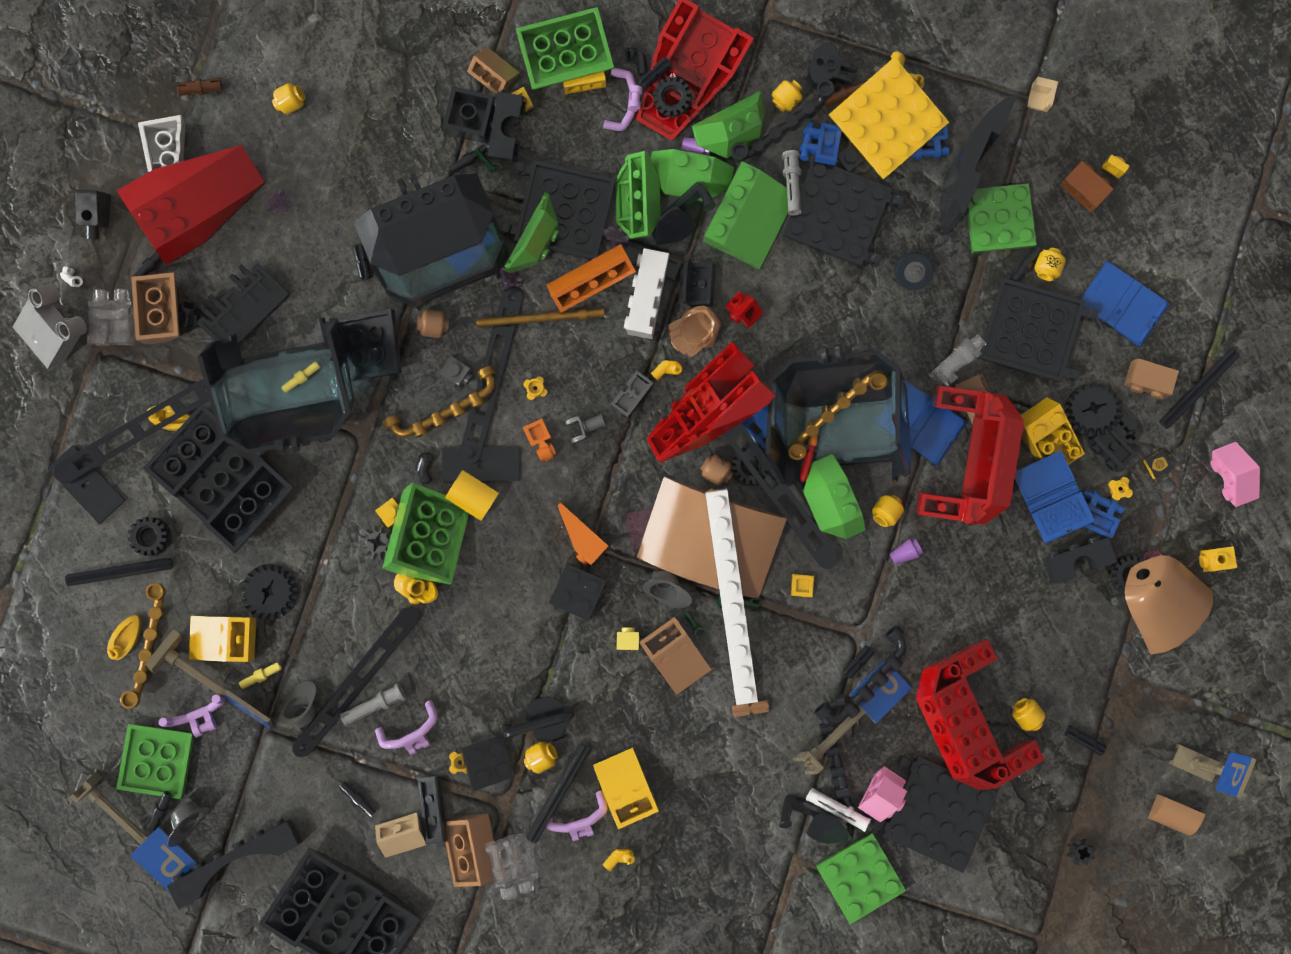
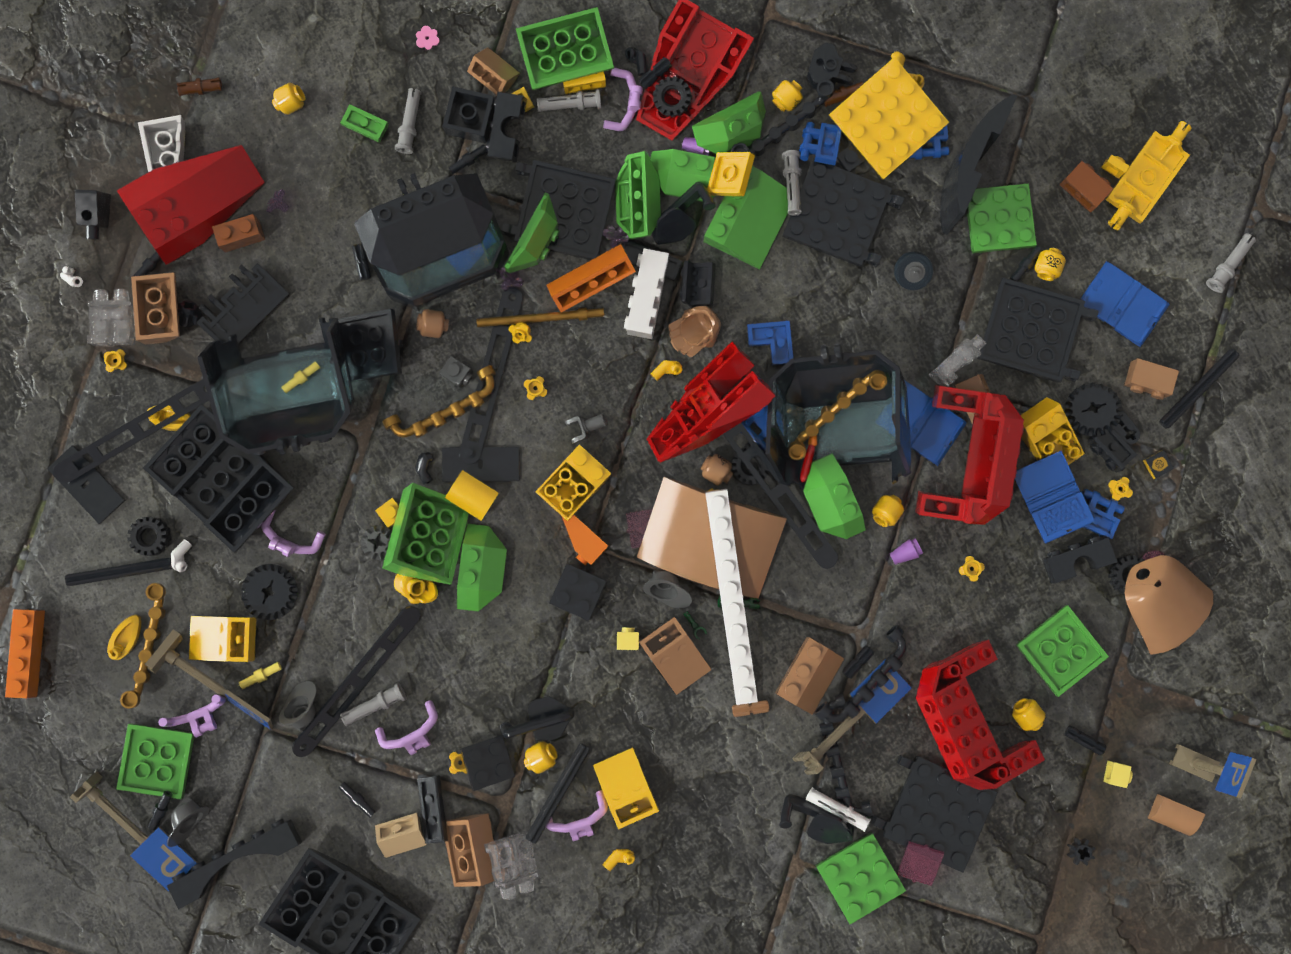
light grey piece [13,284,87,369] -> none
dark green piece [474,148,497,173] -> none
orange plate [523,418,557,462] -> none
dark grey piece [611,370,653,418] -> none
red brick [725,292,764,328] -> none
yellow tile [790,574,814,597] -> none
bright pink brick [858,766,907,822] -> none
tan panel [1027,77,1058,112] -> none
yellow brick [1199,546,1237,572] -> none
bright pink brick [1211,442,1260,507] -> none
none -> orange brick [5,609,45,698]
none -> yellow plate [104,349,127,372]
none -> white arm [171,539,192,572]
none -> dark orange brick [212,214,265,252]
none -> lavender piece [261,510,326,557]
none -> bright green plate [340,104,389,143]
none -> light grey pin [395,88,422,154]
none -> bright pink plant [416,26,439,50]
none -> bright green wedge [457,524,507,611]
none -> yellow plate [509,322,532,343]
none -> yellow slope [536,444,611,521]
none -> light grey pin [537,89,601,112]
none -> yellow plate [707,152,755,196]
none -> blue plate [747,321,793,366]
none -> medium nougat slope [775,637,844,715]
none -> clear pink piece [897,841,944,886]
none -> yellow plate [959,556,985,582]
none -> bright green plate [1016,605,1109,697]
none -> light yellow plate [1103,761,1133,788]
none -> yellow plate [1105,121,1192,230]
none -> light grey pin [1206,233,1256,293]

